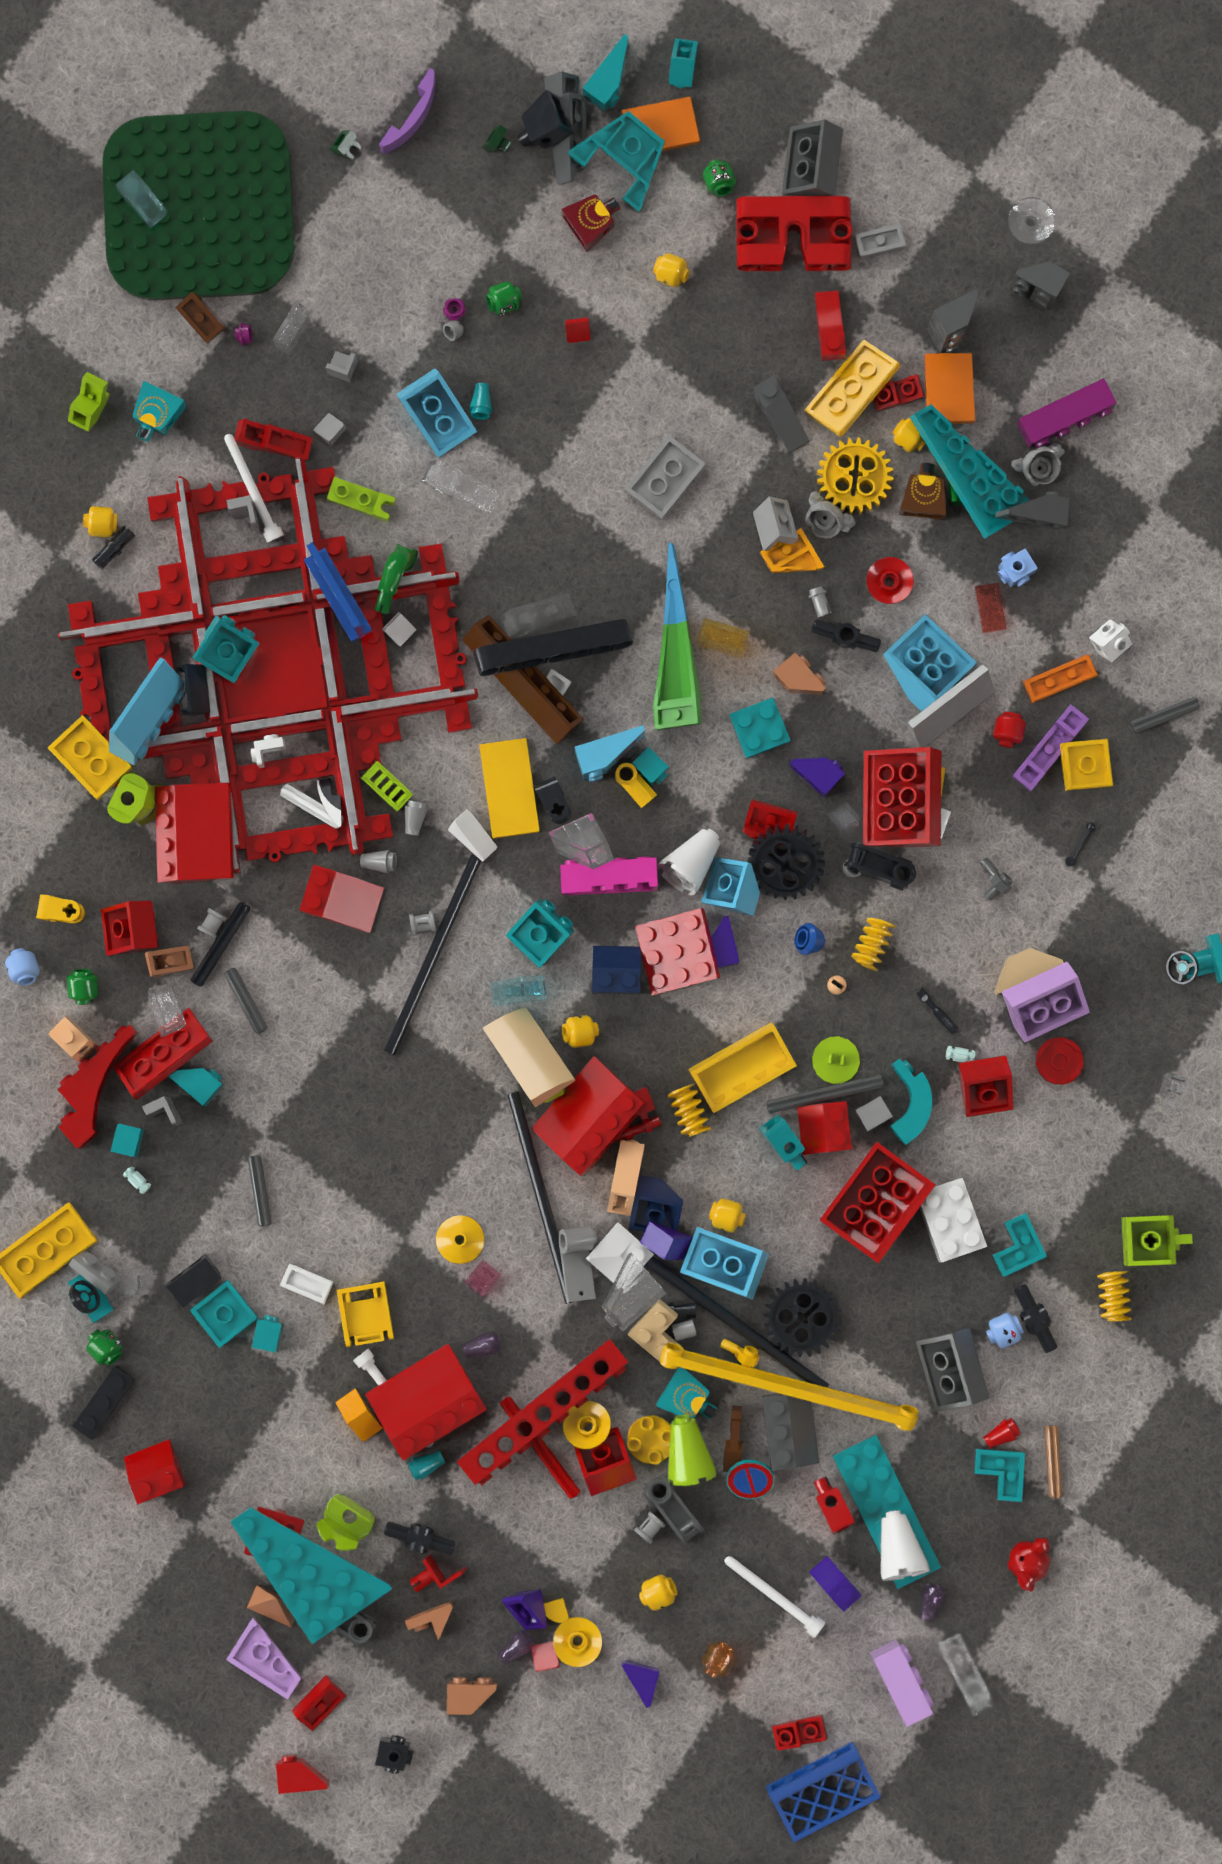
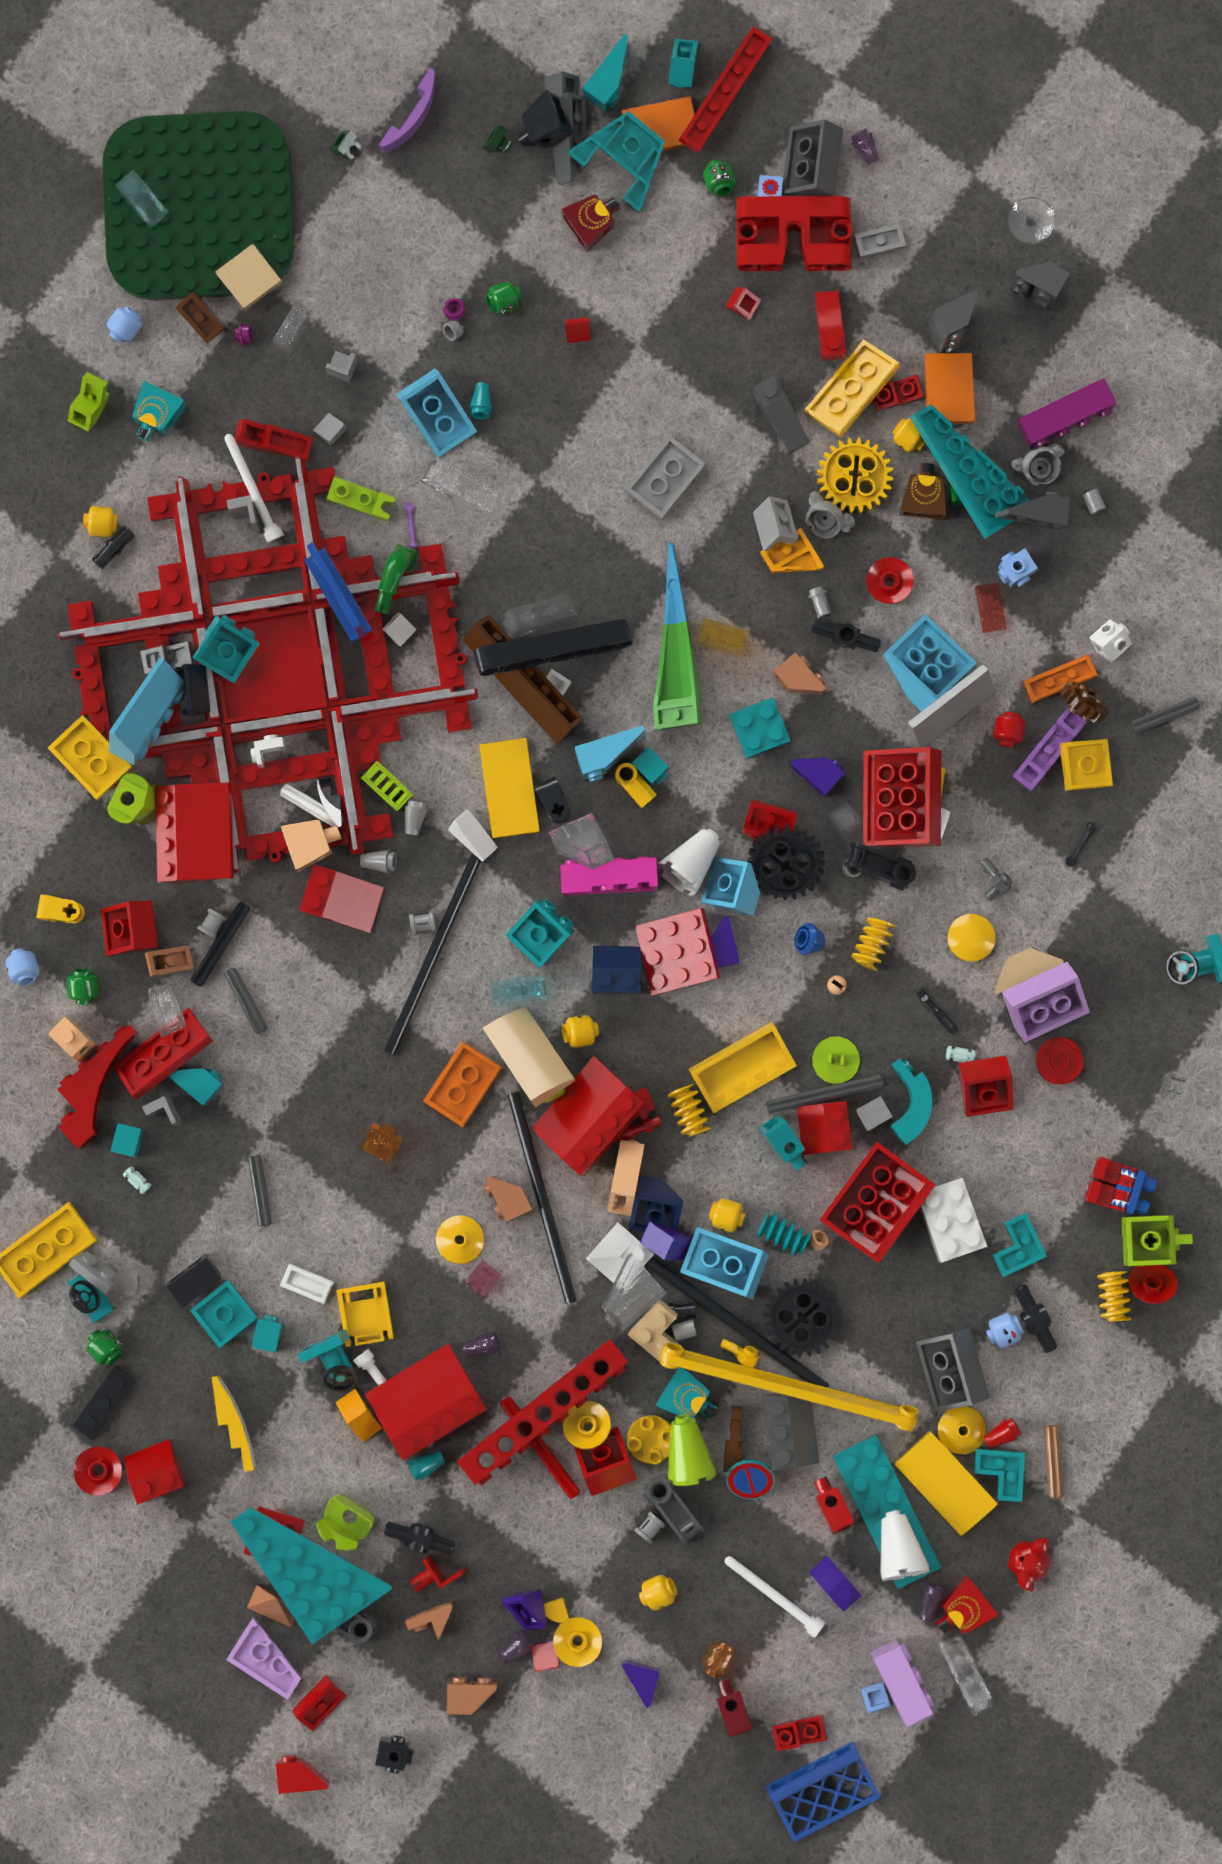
light grey door [559,1226,597,1303] -> none
yellow head [653,253,690,288] -> none
none -> red dish [73,1446,122,1496]
none -> light blue head [107,306,142,343]
none -> flat silver slope [140,641,195,675]
none -> yellow slope [212,1375,256,1472]
none -> tan tile [215,244,282,311]
none -> light nougat torso [281,820,342,872]
none -> teal piece [297,1329,358,1392]
none -> clear orange brick [360,1123,403,1164]
none -> medium lavender hinge [405,502,419,550]
none -> orange tile [423,1041,503,1128]
none -> nougat slope [484,1176,533,1222]
none -> red plate [679,26,772,153]
none -> dark red torso [716,1678,753,1737]
none -> red slope [726,287,761,320]
none -> teal piece [757,1210,812,1257]
none -> tile [758,175,783,196]
none -> light nougat hinge [808,1230,829,1251]
none -> clear purple cone [851,128,880,166]
none -> light blue tile [861,1681,891,1713]
none -> yellow slope [894,1431,998,1536]
none -> red torso [936,1575,998,1634]
none -> yellow dish [938,1406,986,1454]
none -> yellow dish [948,914,996,962]
none -> reddish brown gear [1060,681,1109,724]
none -> light grey hinge [1082,489,1106,515]
none -> hips [1084,1156,1157,1215]
none -> red dish [1128,1265,1177,1304]

